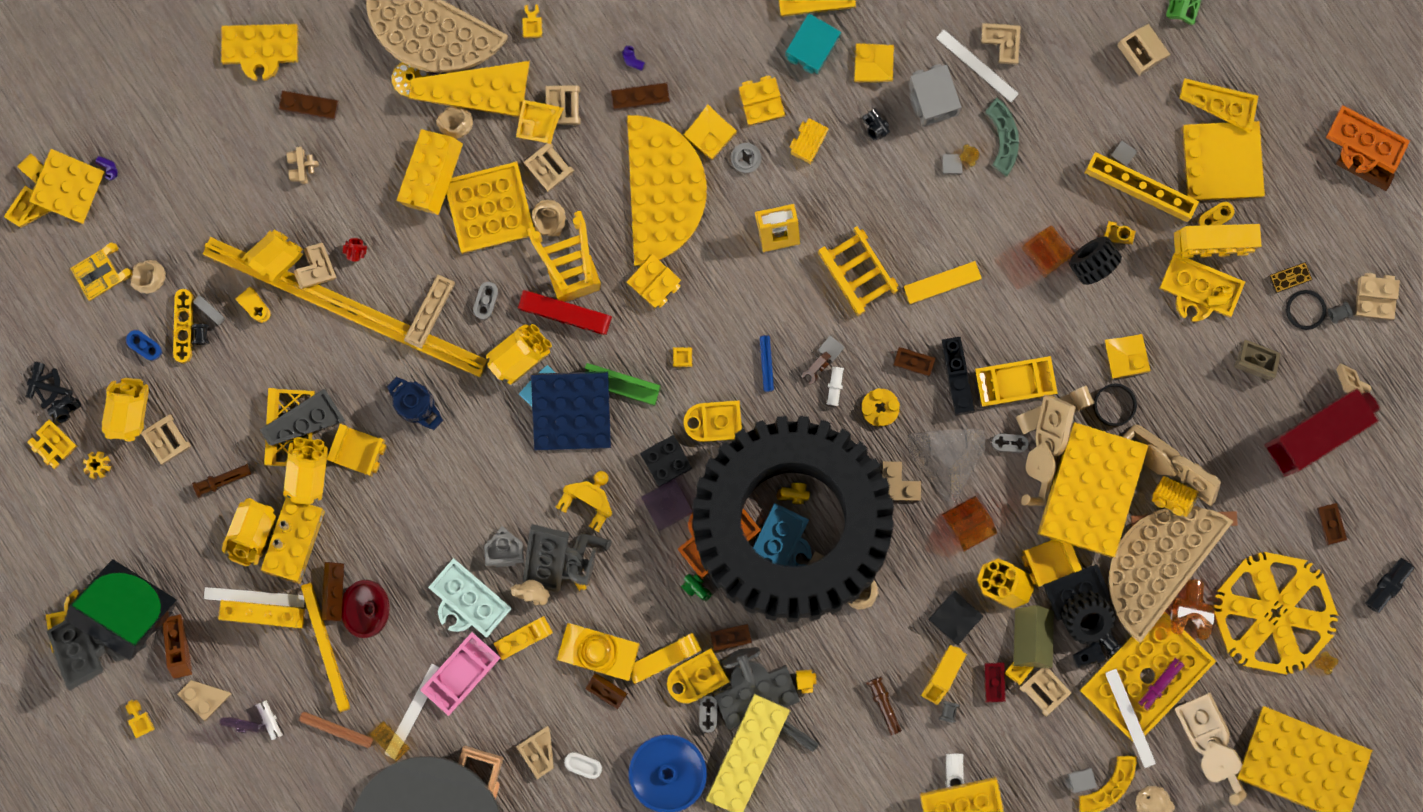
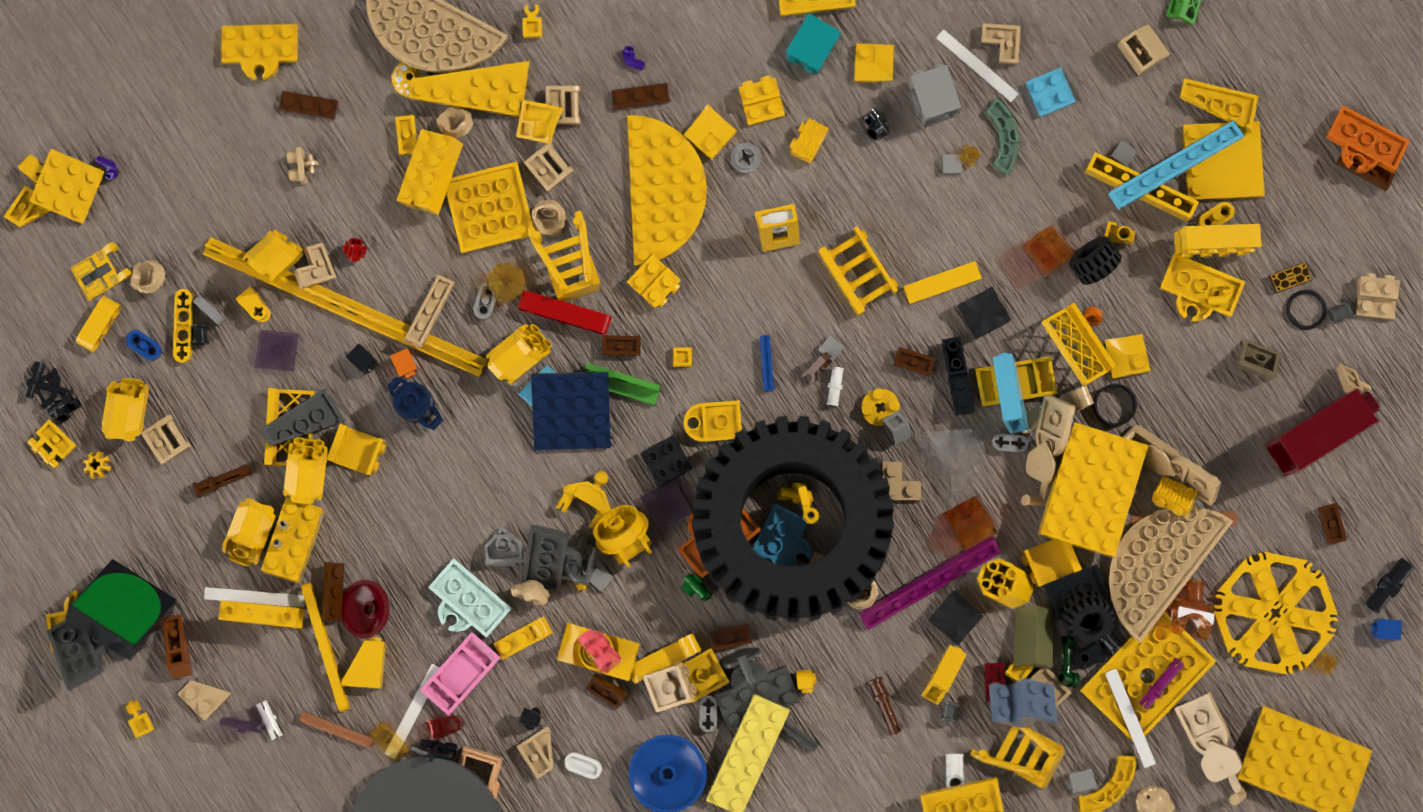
none -> yellow beam [76,296,121,353]
none -> clear purple plate [255,329,299,372]
none -> yellow slope [341,637,386,689]
none -> black brick [346,343,377,375]
none -> orange brick [390,348,419,380]
none -> yellow plate [395,115,417,156]
none -> black piece [411,739,458,762]
none -> clear red piece [424,715,464,740]
none -> clear yellow plate [486,263,525,302]
none -> black plate [519,708,542,730]
none -> coral piece [578,630,622,674]
none -> light grey tile [590,565,614,592]
none -> yellow piece [593,505,652,568]
none -> reddish brown plate [602,335,641,356]
none -> tan plate [643,661,696,713]
none -> yellow plate [798,486,819,524]
none -> magenta plate [858,536,1001,630]
none -> light grey brick [883,410,912,445]
none -> black brick [958,286,1011,340]
none -> yellow hand [970,726,1065,788]
none -> sand blue bracket [989,678,1058,728]
none -> medium azure slope [993,353,1029,434]
none -> medium azure plate [1025,68,1076,118]
none -> yellow fence [1041,303,1116,387]
none -> dark green brick [1057,635,1080,688]
none -> orange tile [1083,306,1102,326]
none -> medium azure plate [1108,121,1244,210]
none -> blue brick [1371,619,1402,640]

